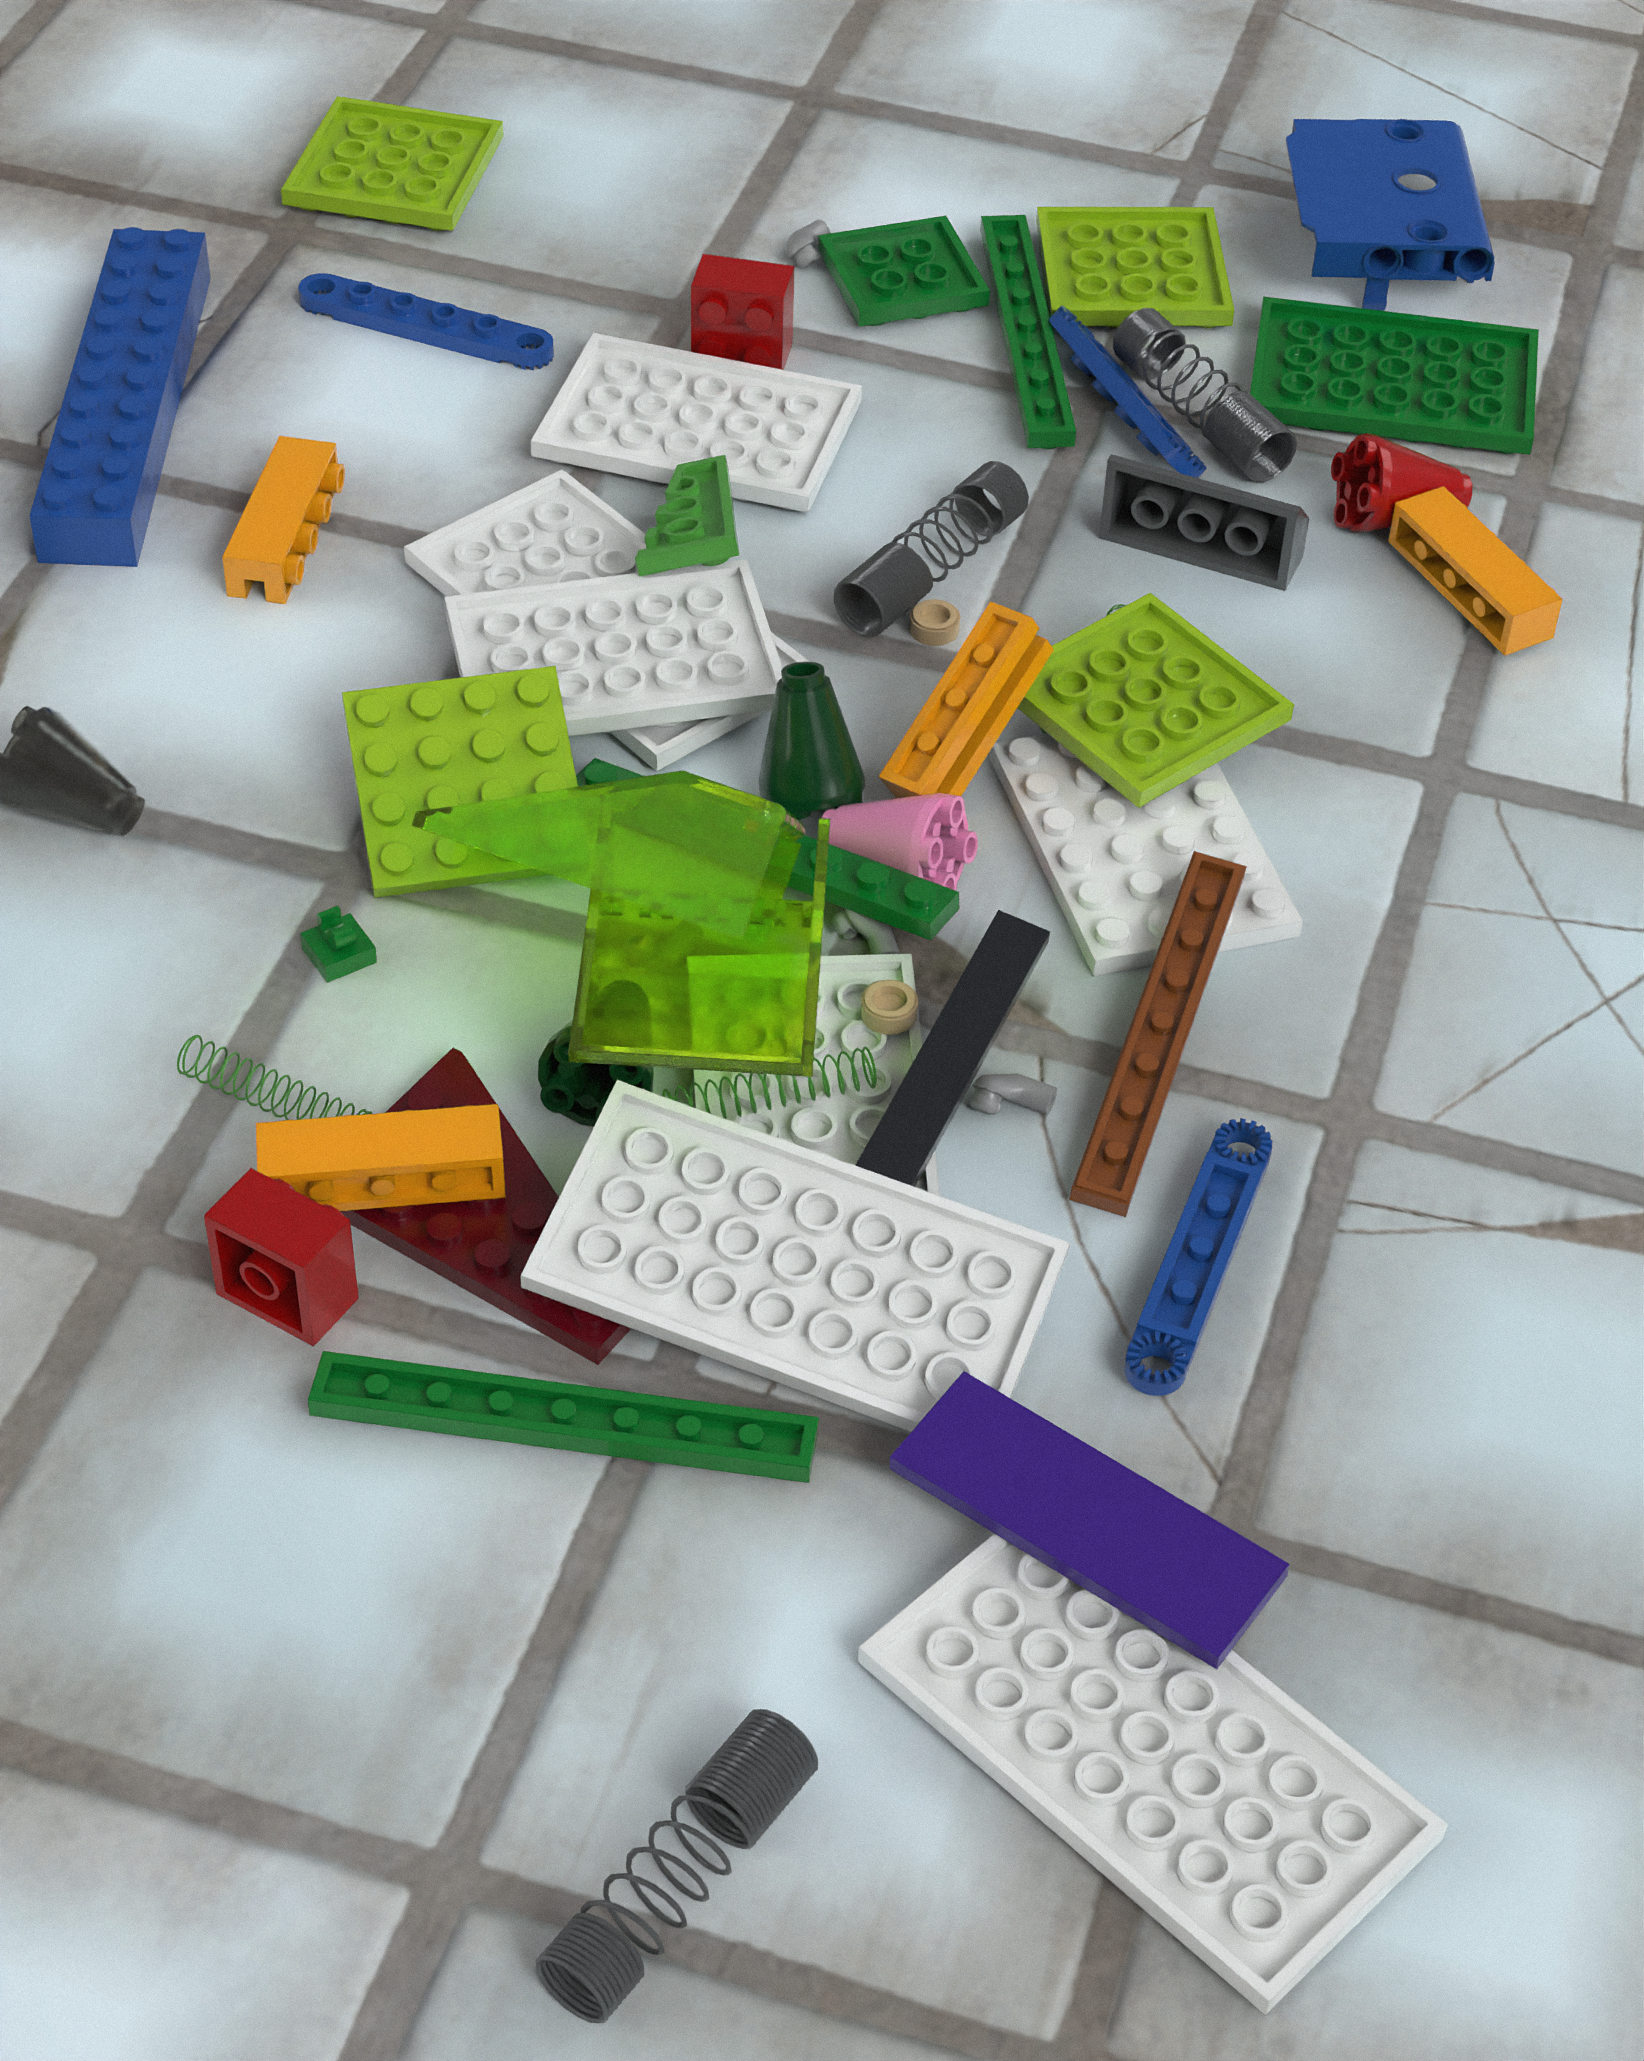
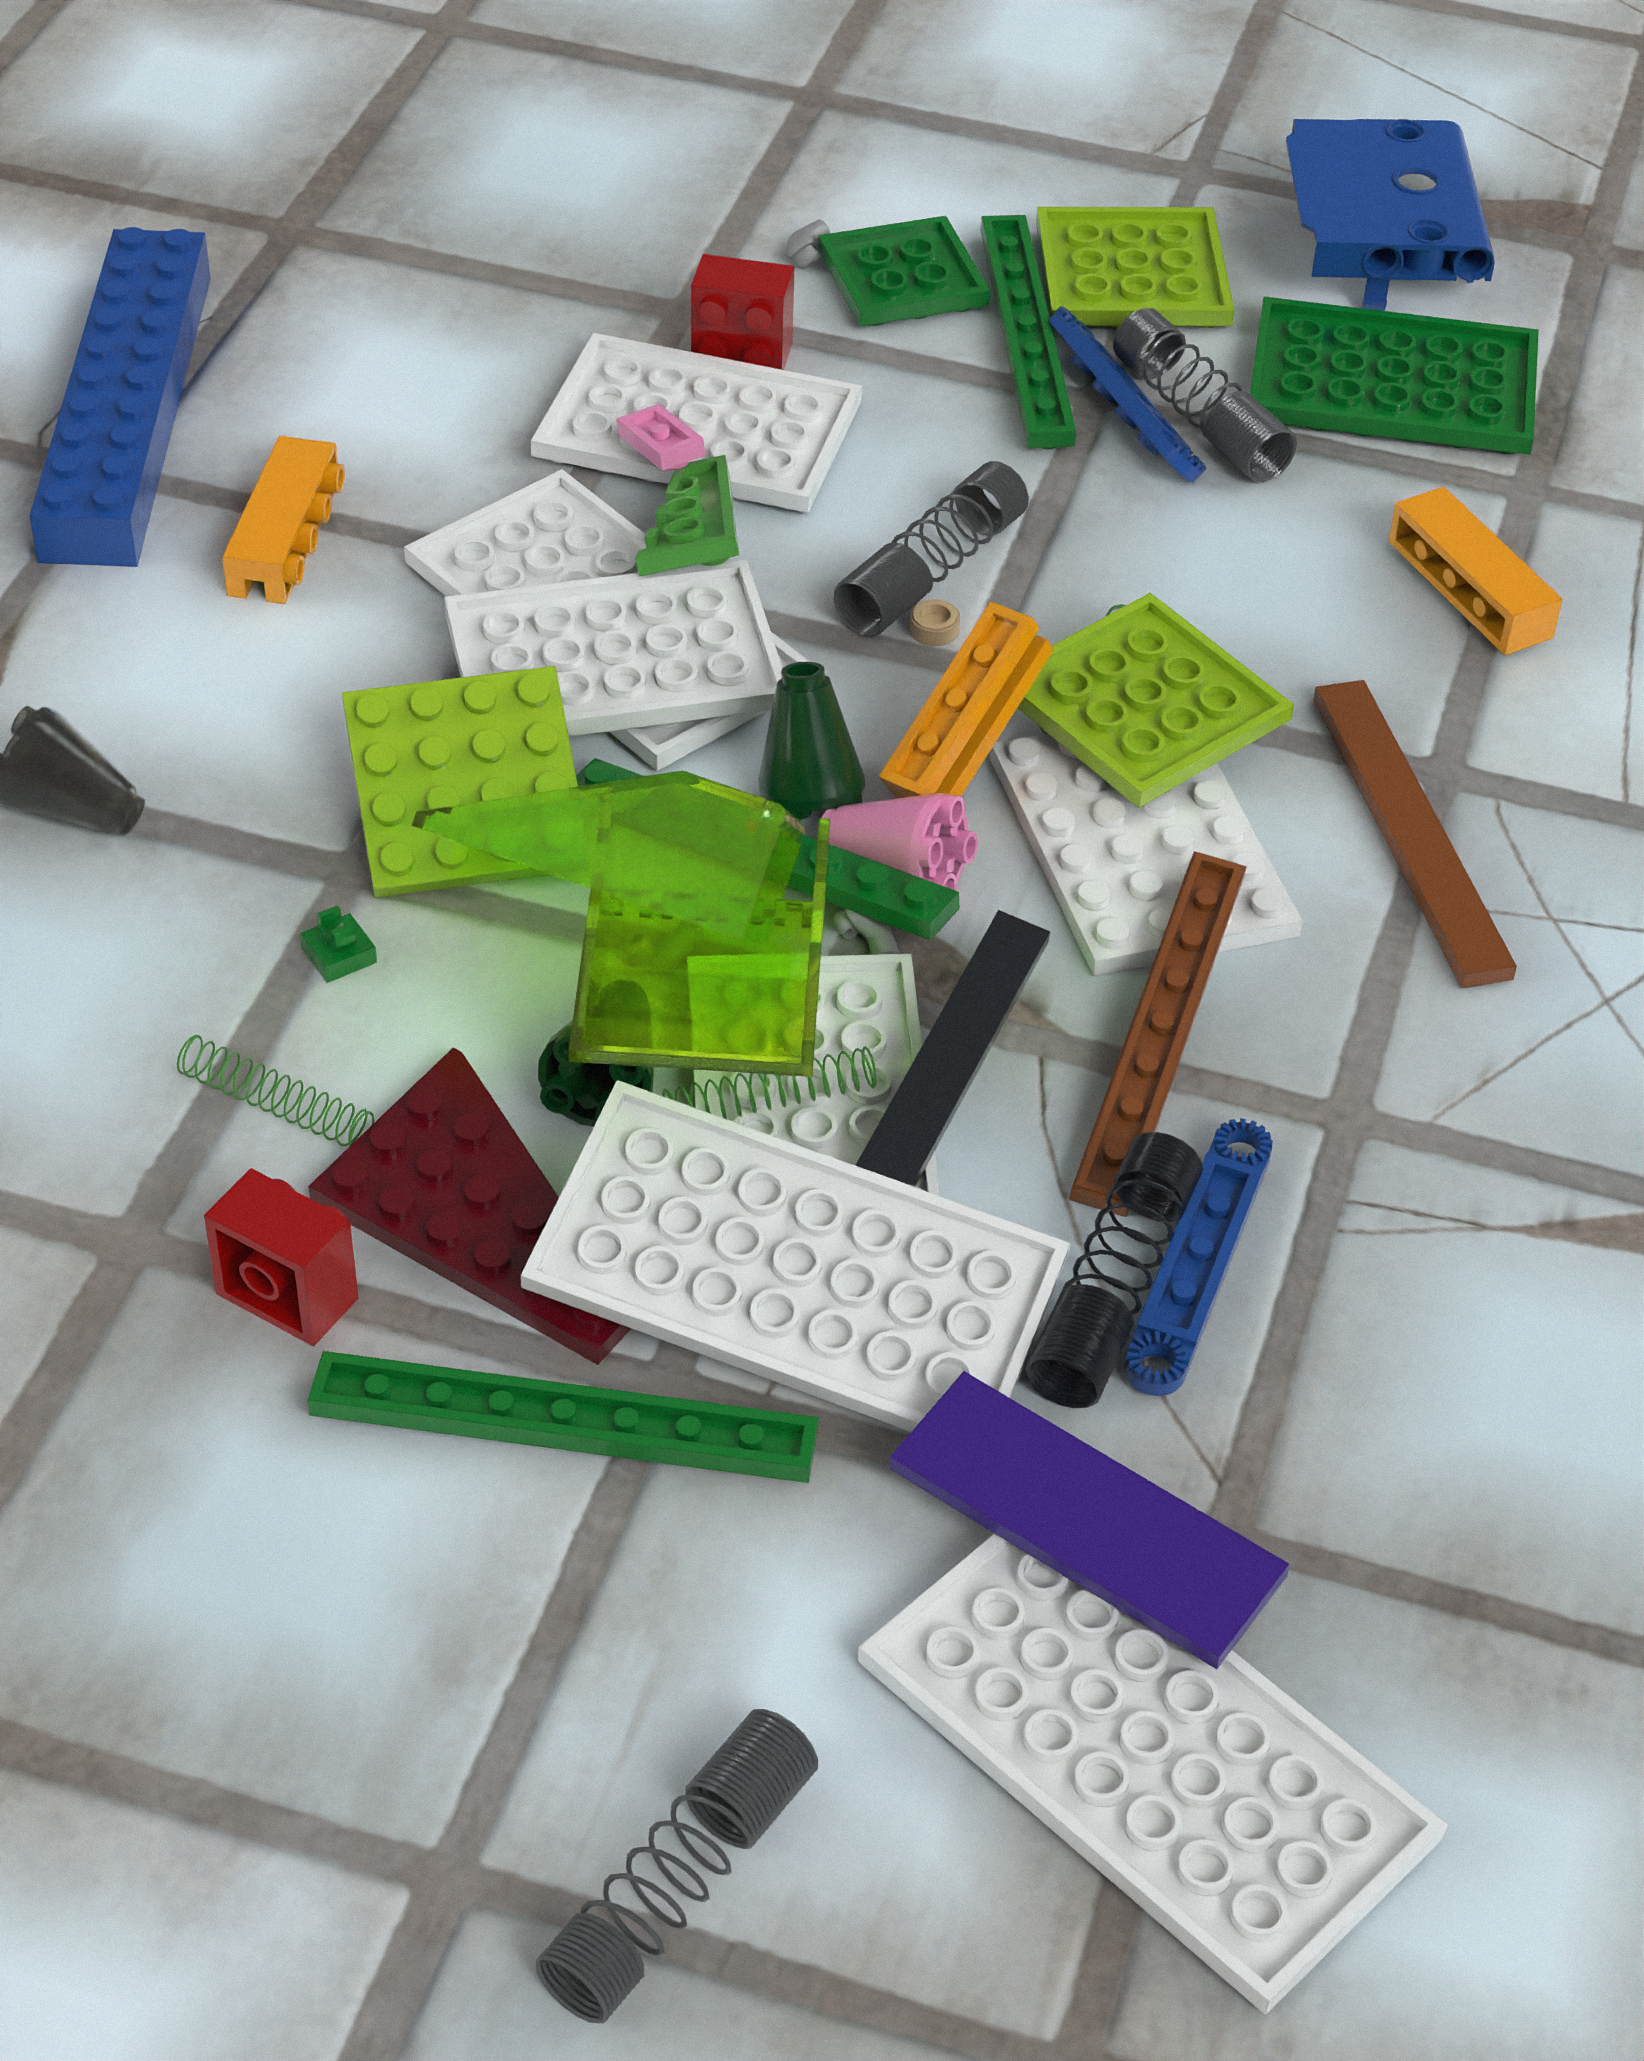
light orange brick [256,1104,506,1211] -> none
lime plate [281,96,504,231] -> none
blue plate [298,273,554,370] -> none
tan tile [860,980,918,1035] -> none
light grey arm [970,1073,1057,1115] -> none
dark grey slope [1099,454,1309,591] -> none
red cone [1331,433,1472,533] -> none
none -> bright pink plate [616,403,706,471]
none -> black piece [1025,1132,1203,1408]
none -> dark orange tile [1313,680,1517,988]

